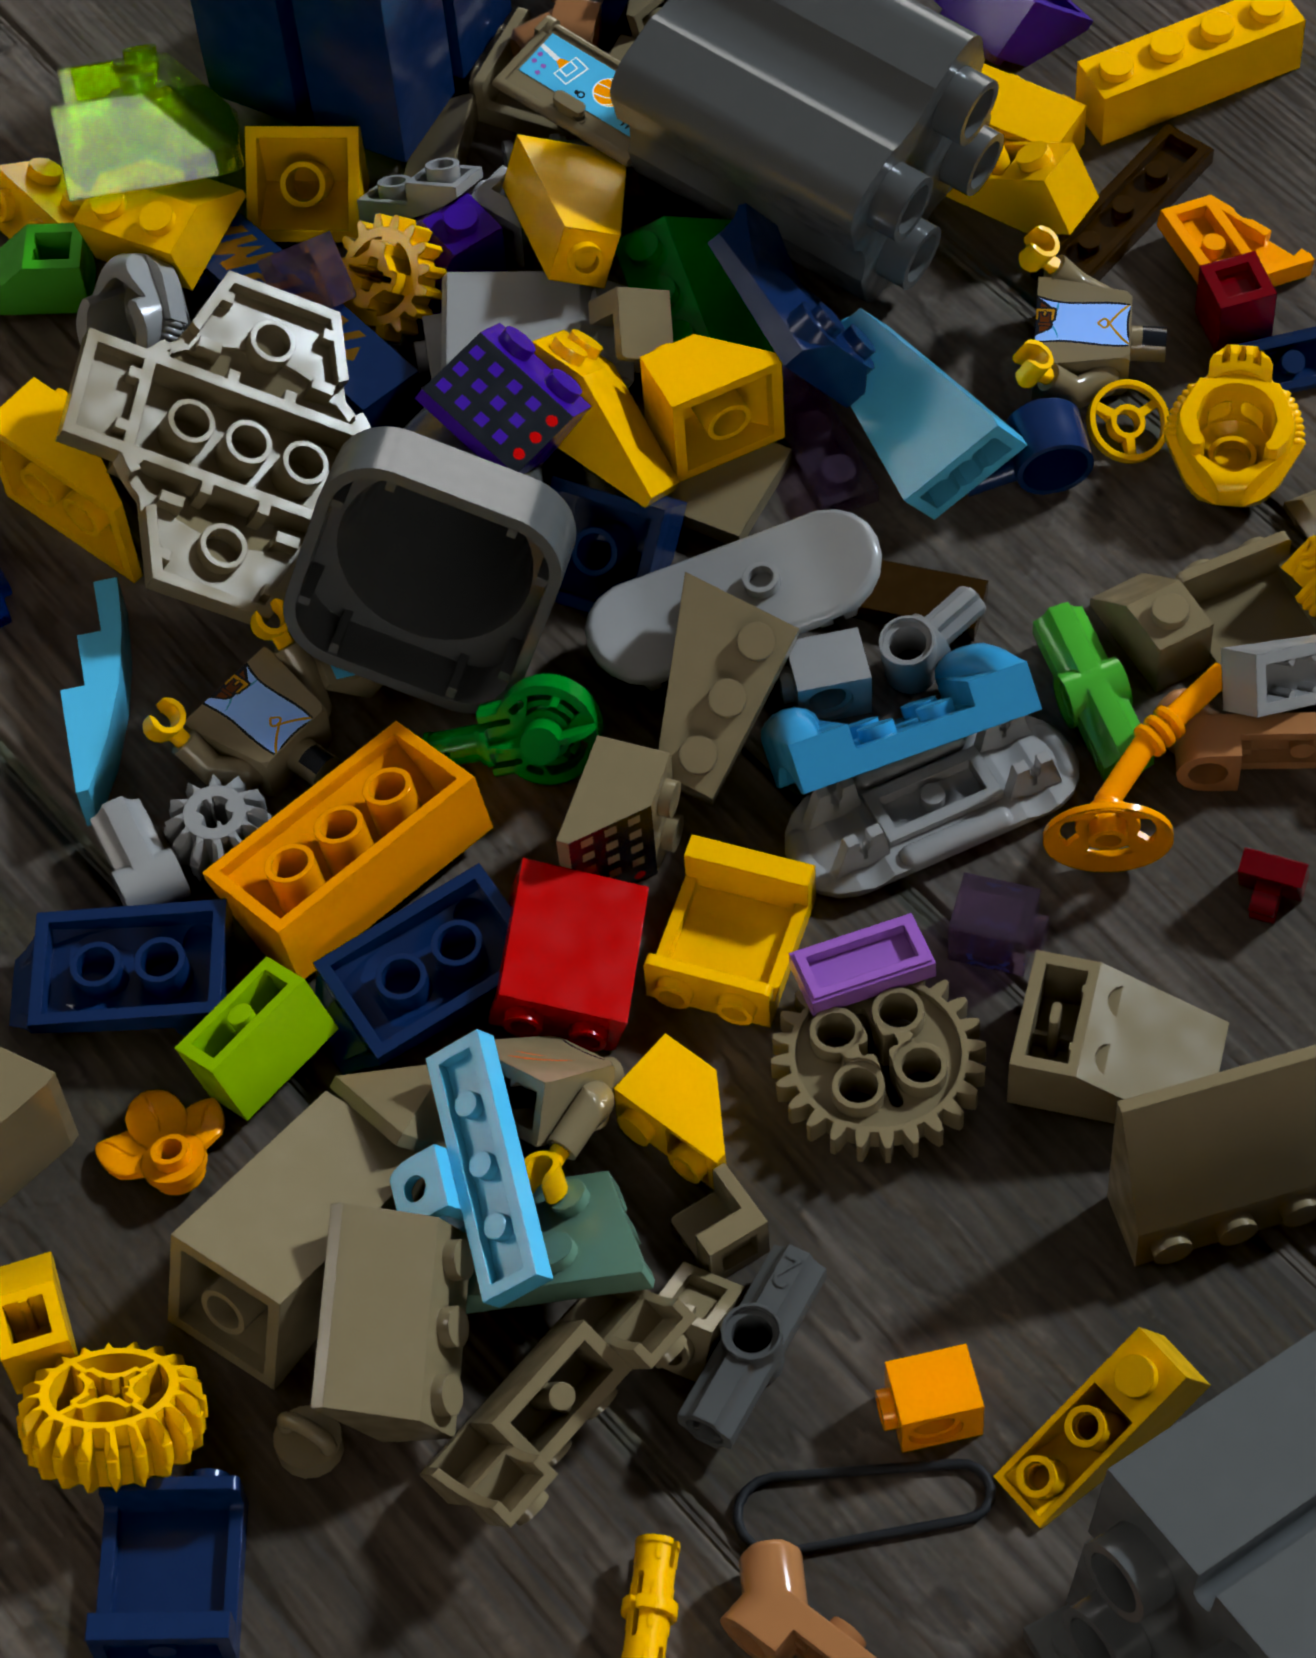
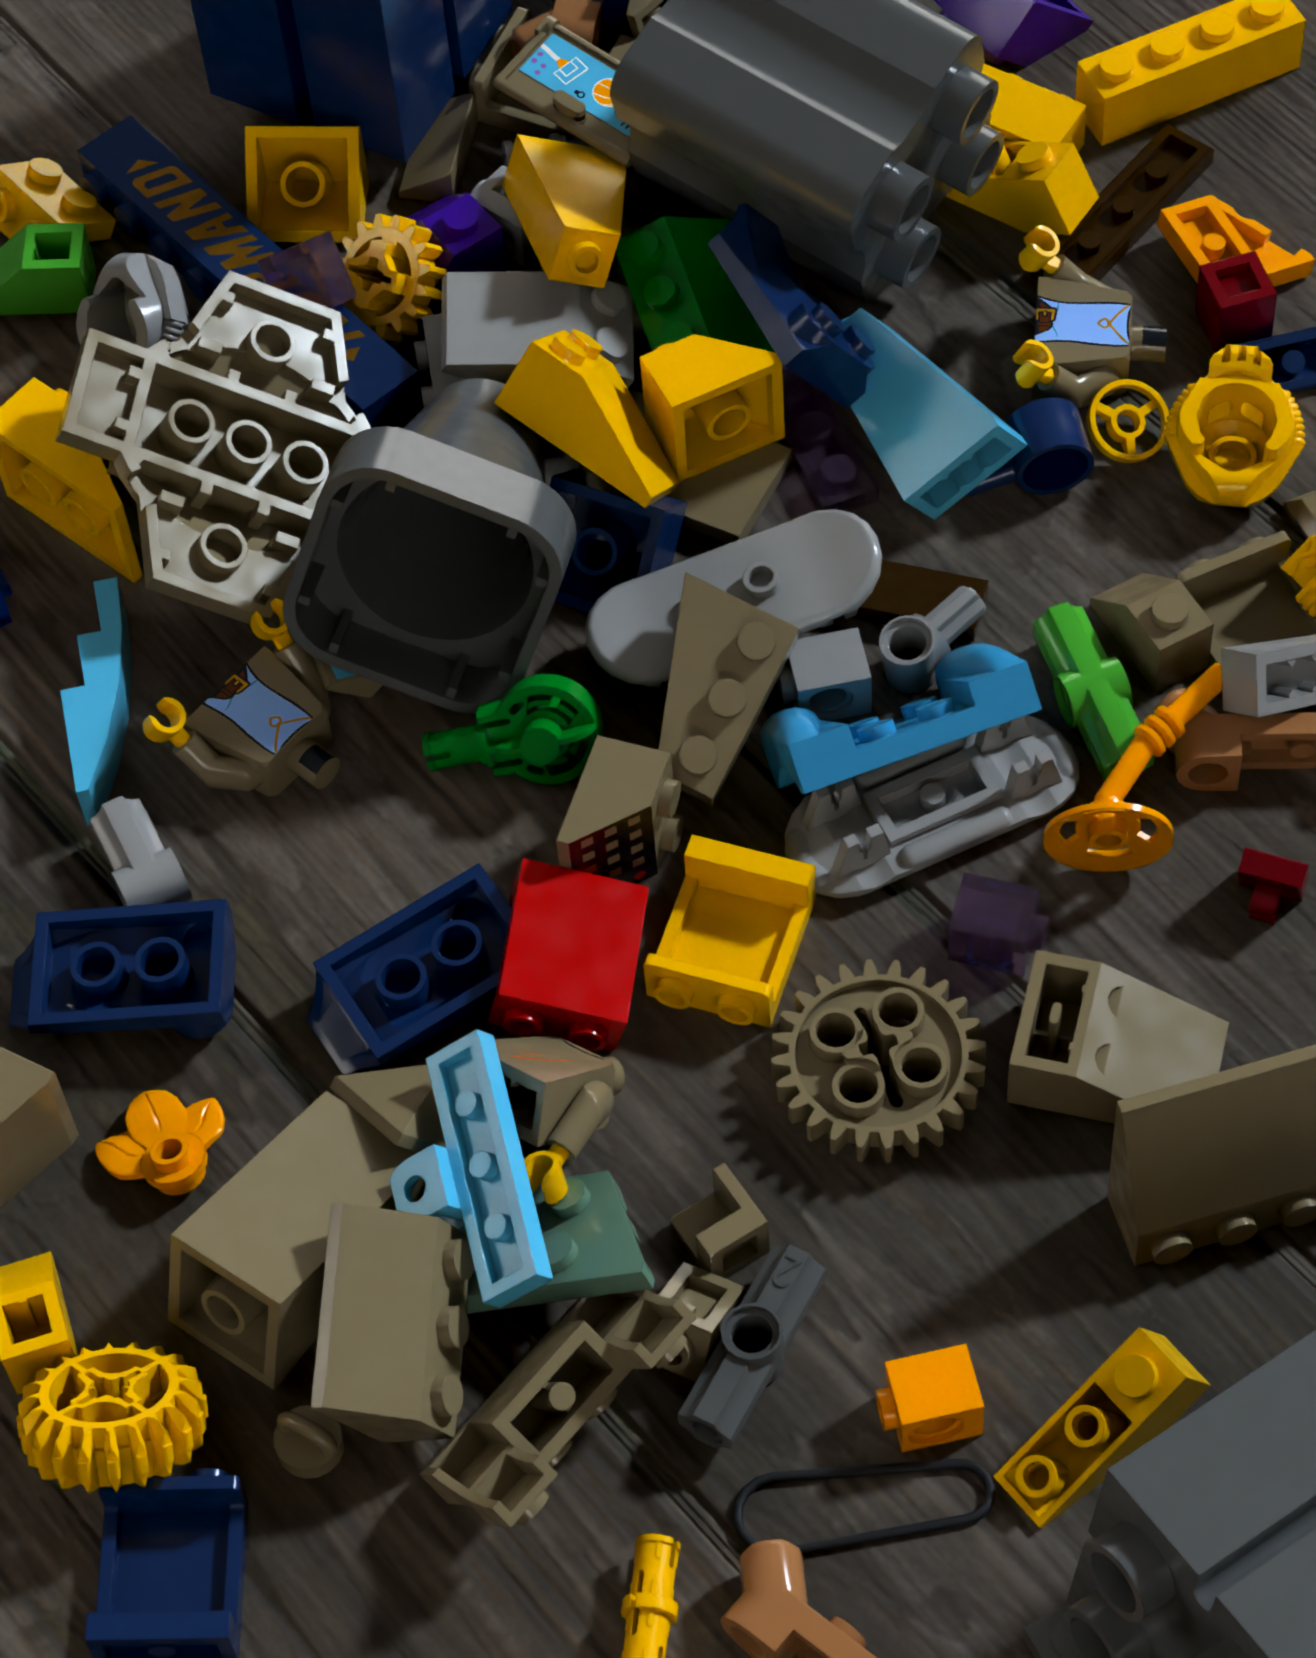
clear neon green windscreen [50,44,244,201] -> none
yellow slope [72,158,246,291] -> none
light grey gear [164,774,272,882] -> none
lime brick [174,956,339,1121] -> none
light orange slope [202,721,493,979] -> none
light grey slope [357,157,483,222] -> none
slope [415,323,592,474] -> none
dark tan panel [588,287,673,374] -> none
yellow slope [613,1033,726,1190] -> none
medium lavender tile [789,913,936,1017] -> none

